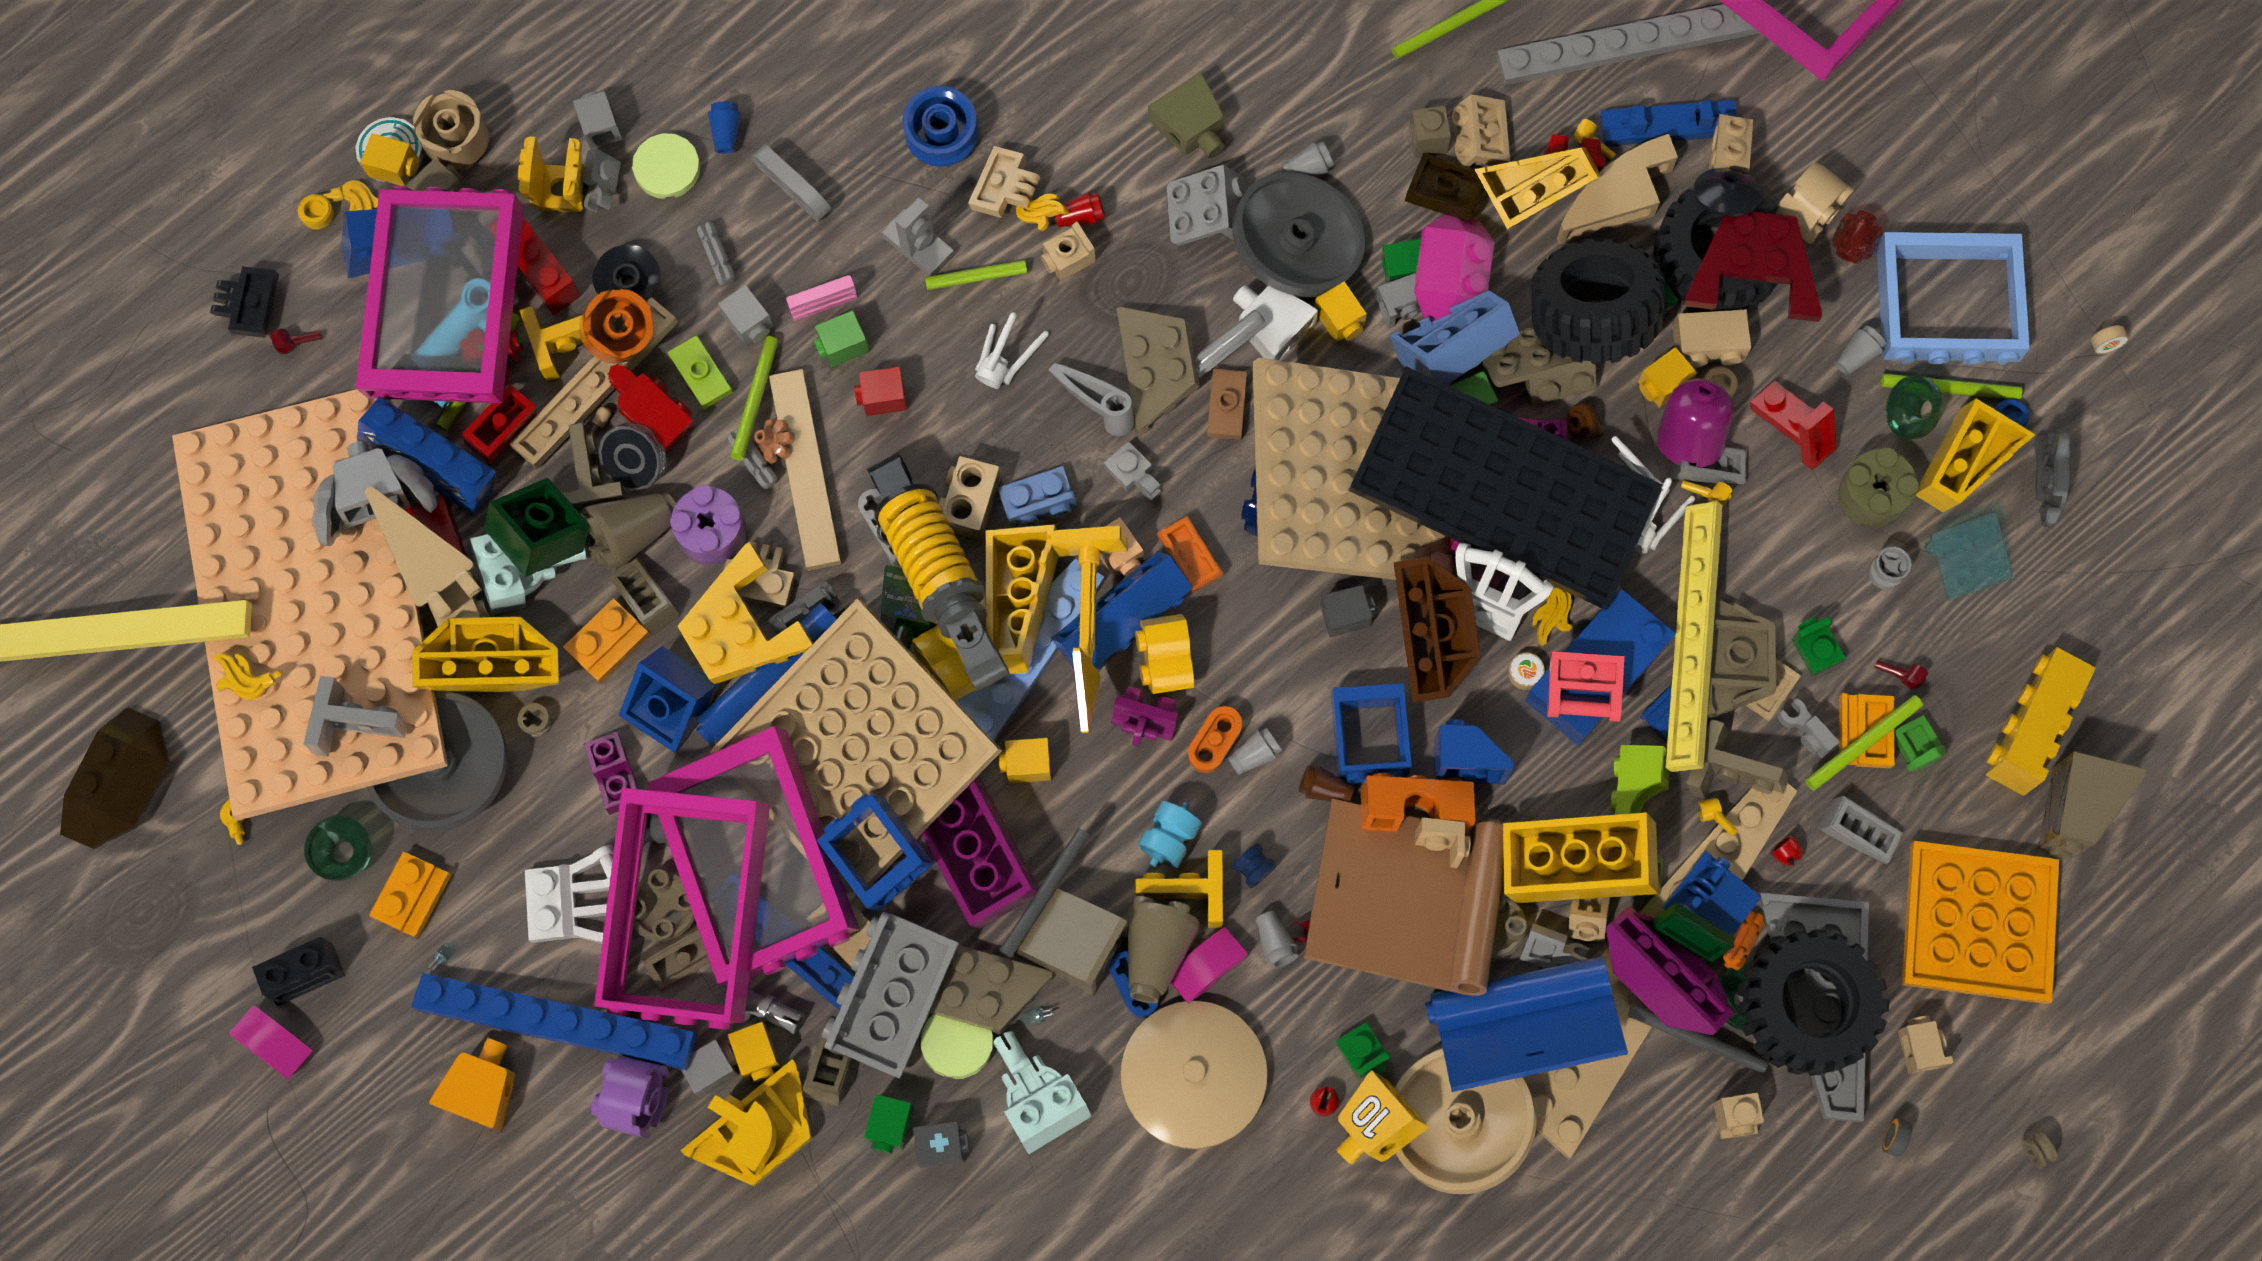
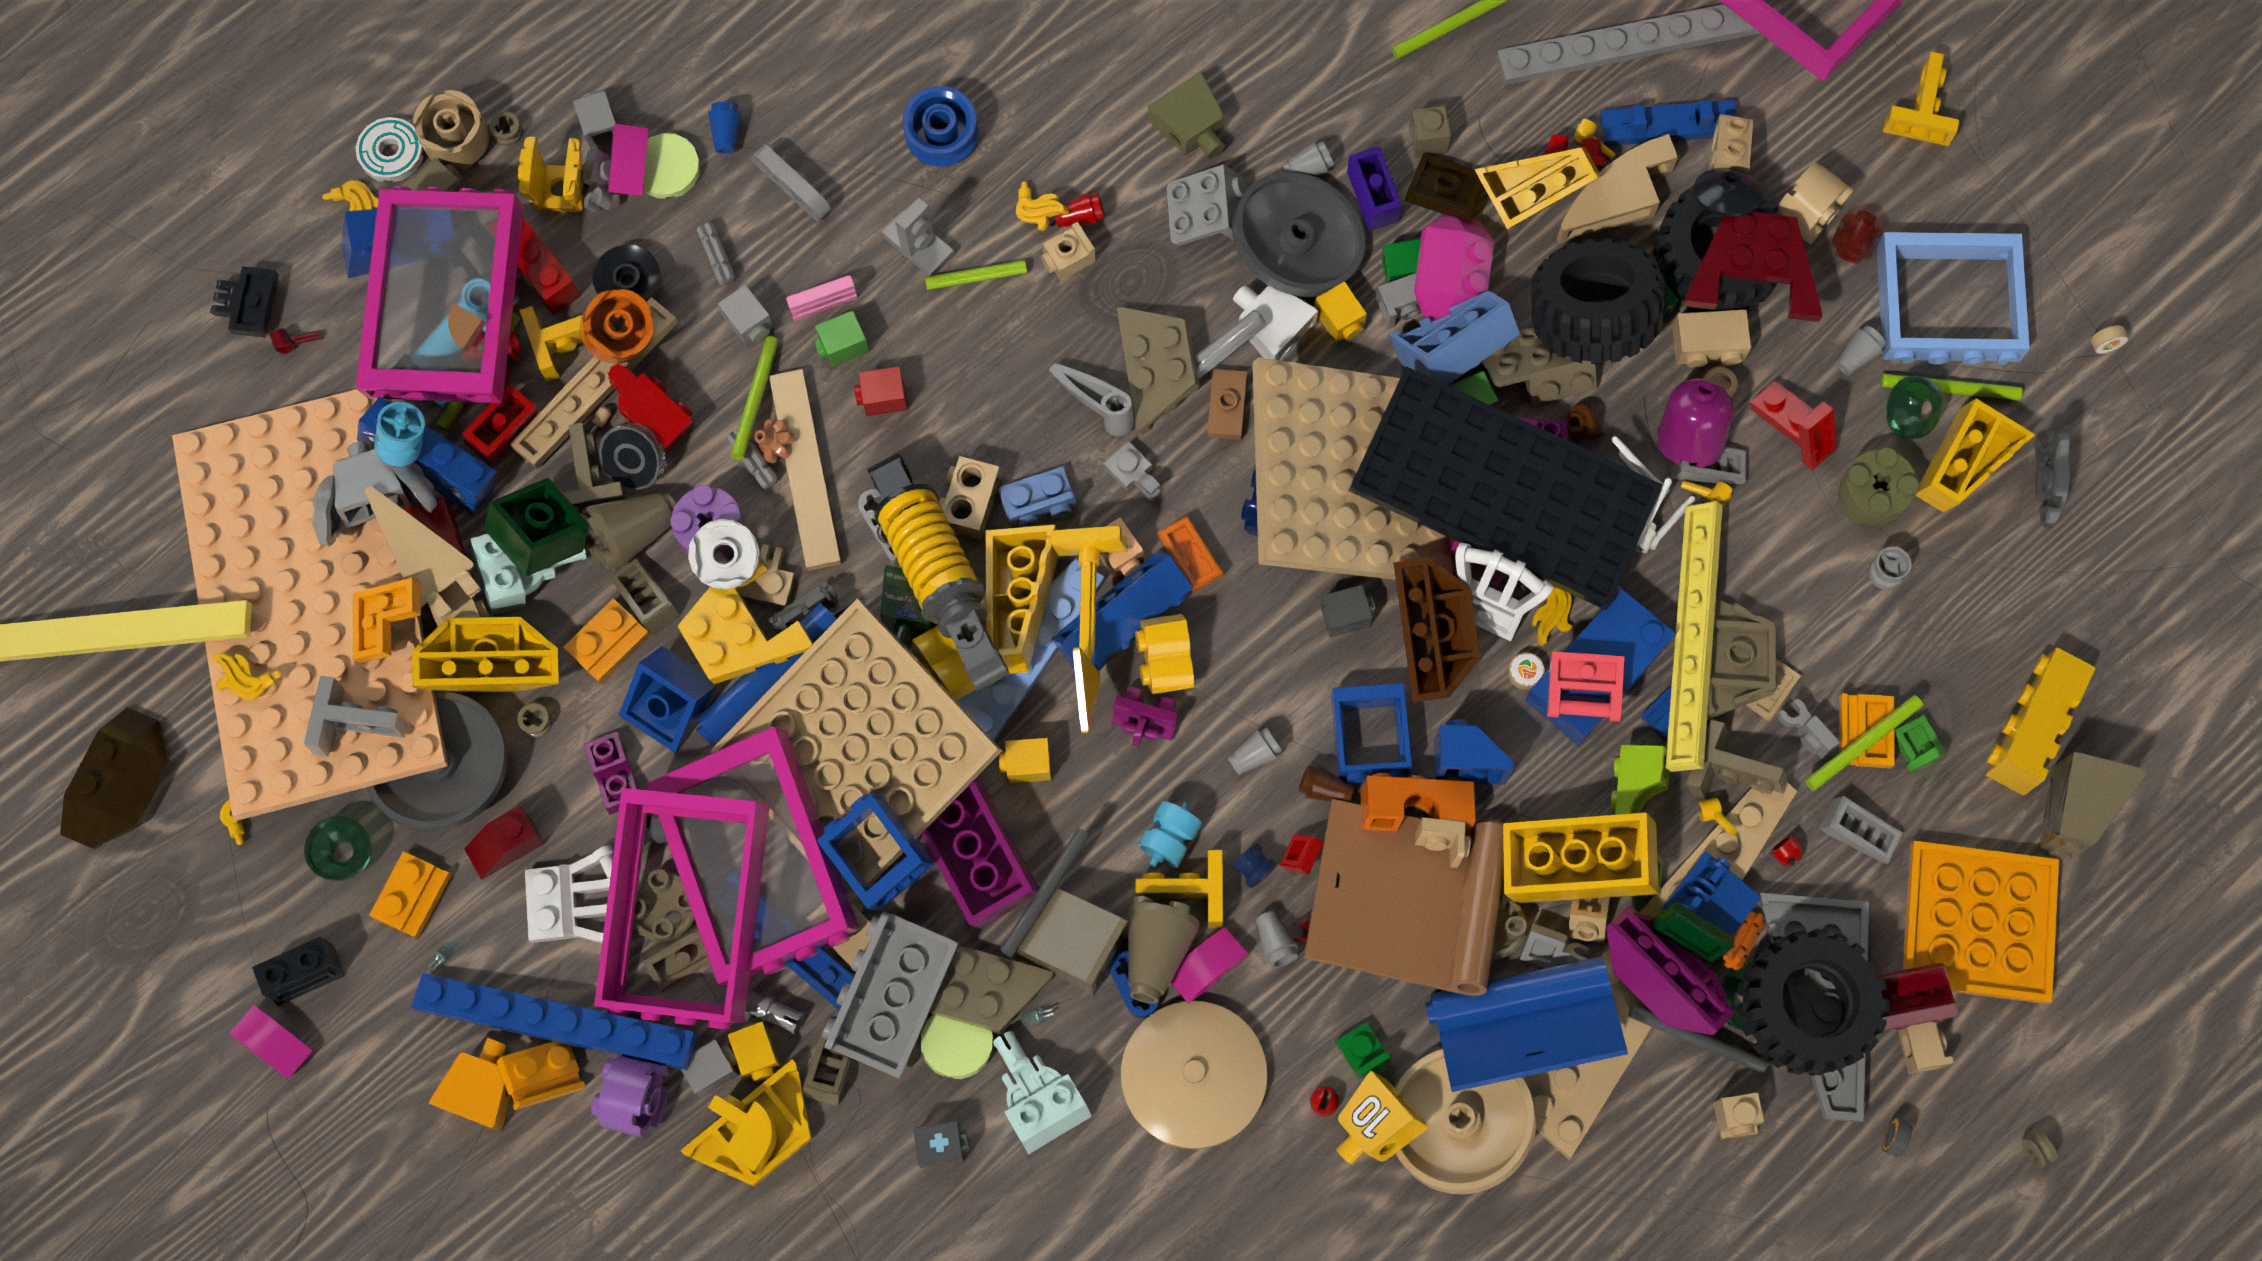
yellow tile [298,194,334,230] -> none
yellow brick [360,133,419,187] -> none
lime plate [667,335,733,410] -> none
green brick [864,1094,914,1154] -> none
tan hinge [968,146,1040,218] -> none
white plant [975,312,1049,389] -> none
orange plate [1188,706,1242,773] -> none
tan bracket [1452,94,1510,167] -> none
yellow brick [1638,347,1697,408] -> none
green bracket [1792,616,1846,676] -> none
dark red hand [1874,660,1928,690] -> none
clear light blue hinge [1925,512,2013,601] -> none
blue tile [1995,399,2029,427] -> none
none -> light orange plate [353,578,421,663]
none -> medium azure wheel [374,402,425,467]
none -> medium nougat tile [448,303,486,352]
none -> dark red slope [464,805,545,880]
none -> dark tan bush [490,111,523,146]
none -> light orange plate [496,1041,585,1110]
none -> dark pink slope [608,124,648,196]
none -> white tile [688,519,760,590]
none -> red tile [1280,834,1324,875]
none -> dark purple brick [1347,146,1402,230]
none -> dark red bracket [1876,962,1958,1030]
none -> yellow bracket [1882,52,1959,146]

